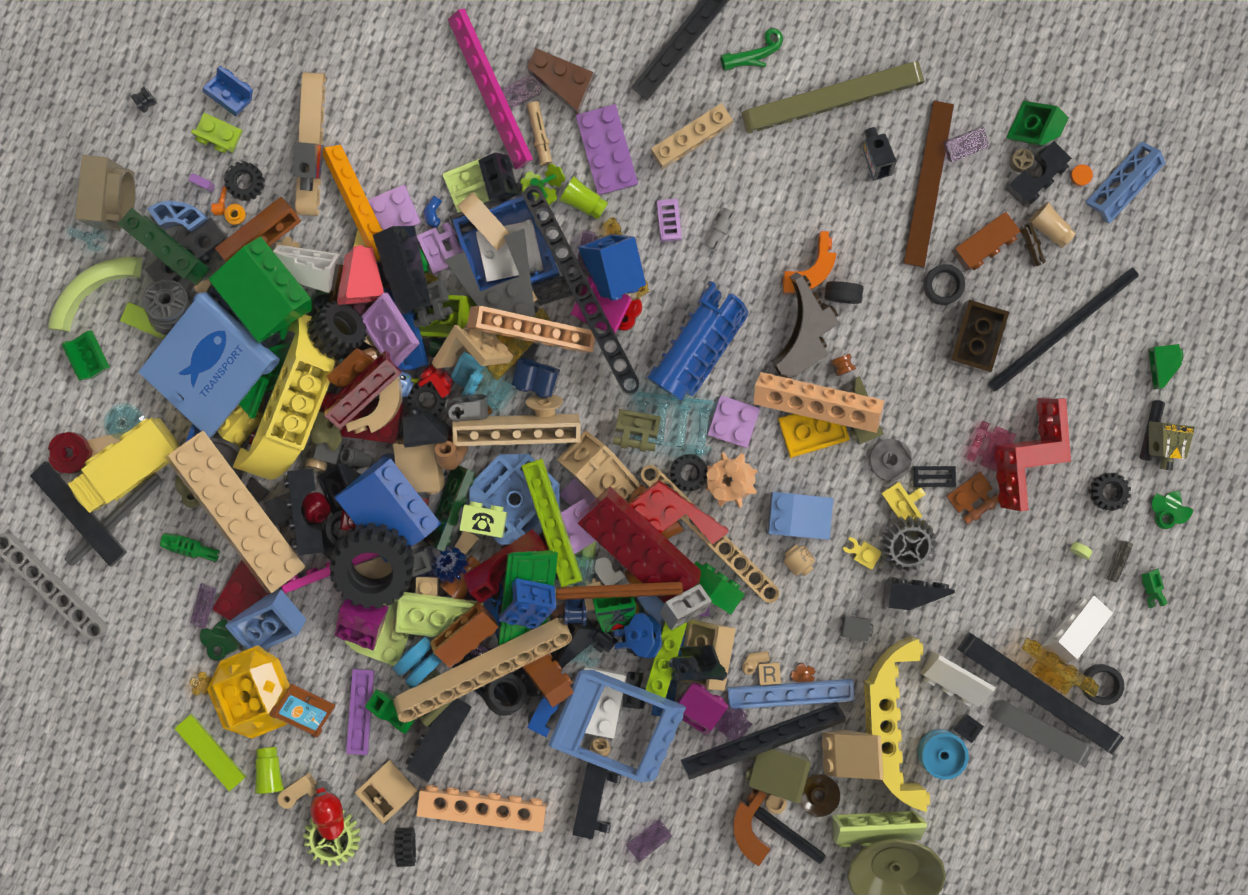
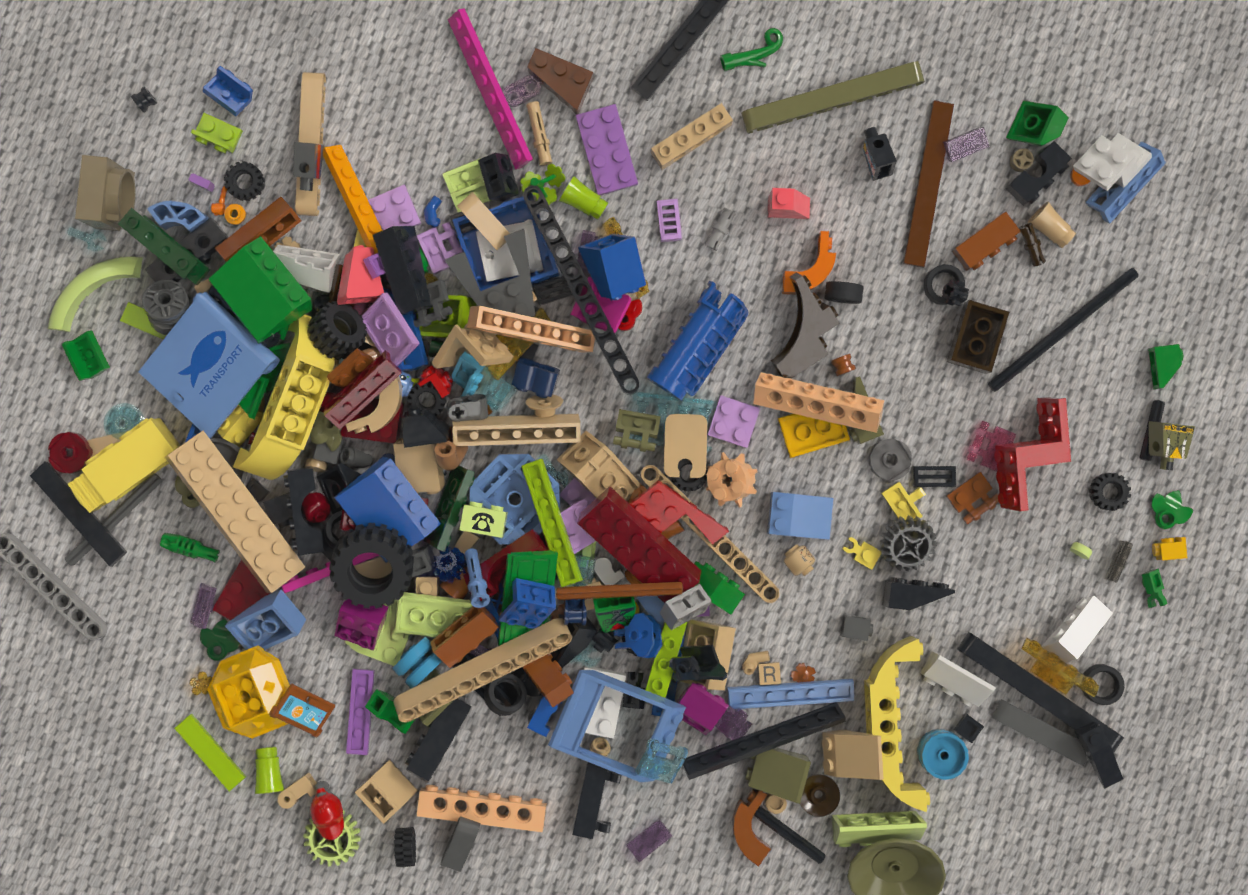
none -> medium lavender tile [363,253,385,279]
none -> dark grey beam [440,816,481,872]
none -> medium blue pin [464,549,490,608]
none -> clear light blue bar [539,454,568,490]
none -> clear light blue plate [635,738,688,784]
none -> tan piece [664,414,707,478]
none -> coral slope [768,188,810,219]
none -> black gear [942,280,969,306]
none -> white bracket [1073,133,1152,191]
none -> black slope [1074,722,1123,789]
none -> yellow brick [1152,537,1188,561]

